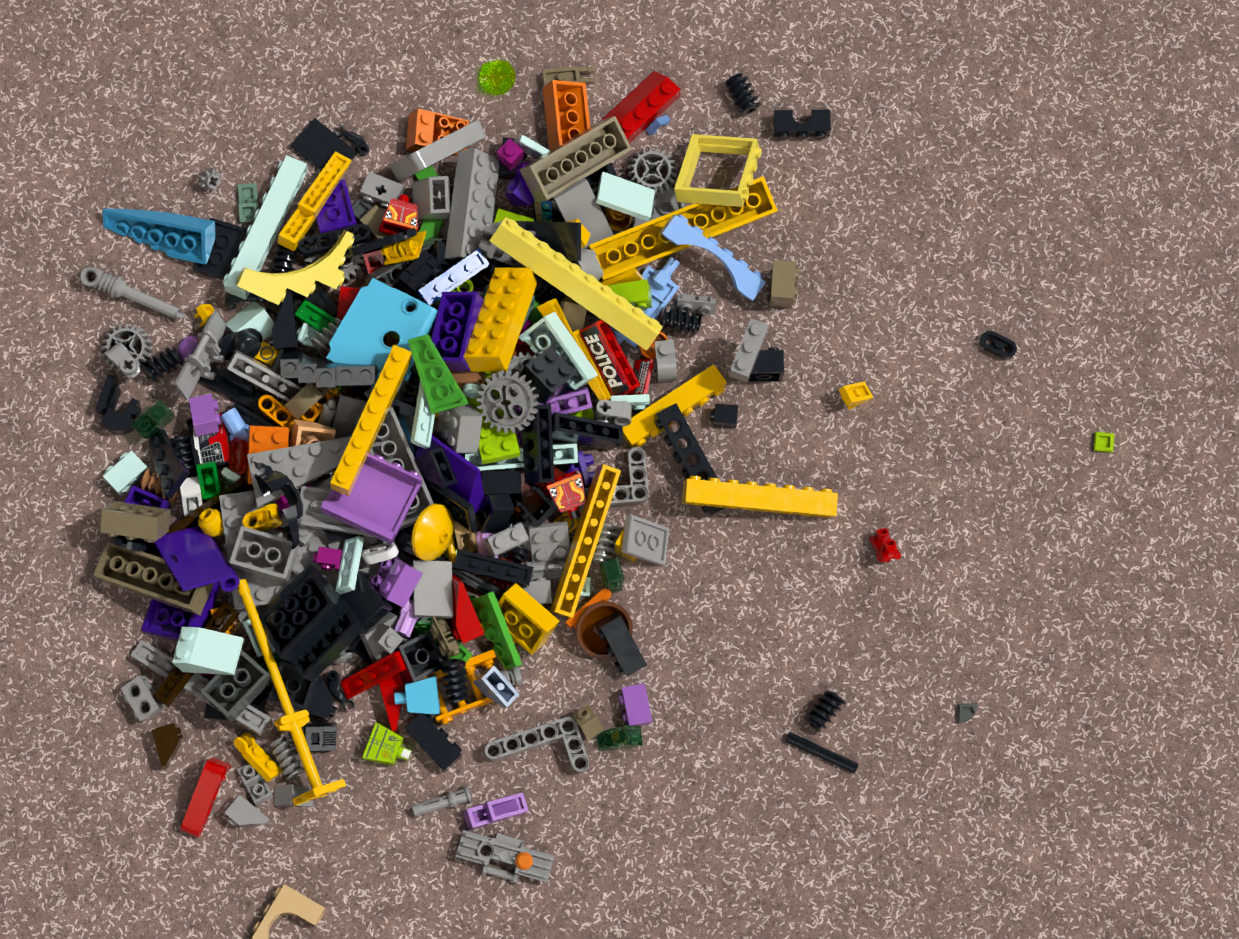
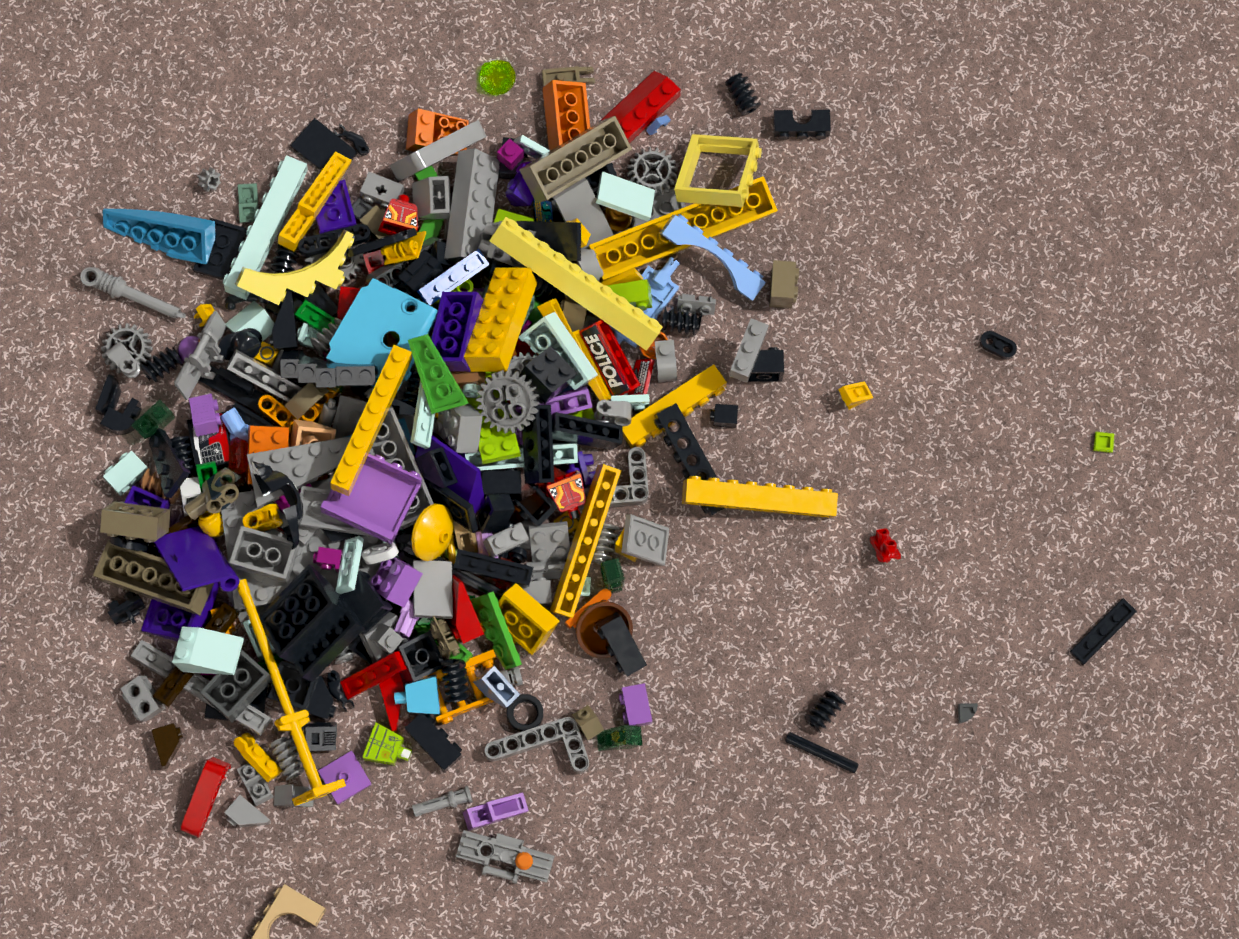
none -> black hips [108,591,146,625]
none -> dark tan connector [184,469,239,520]
none -> medium lavender plate [318,751,372,805]
none -> black tyre [507,694,543,732]
none -> black tile [1070,598,1137,665]

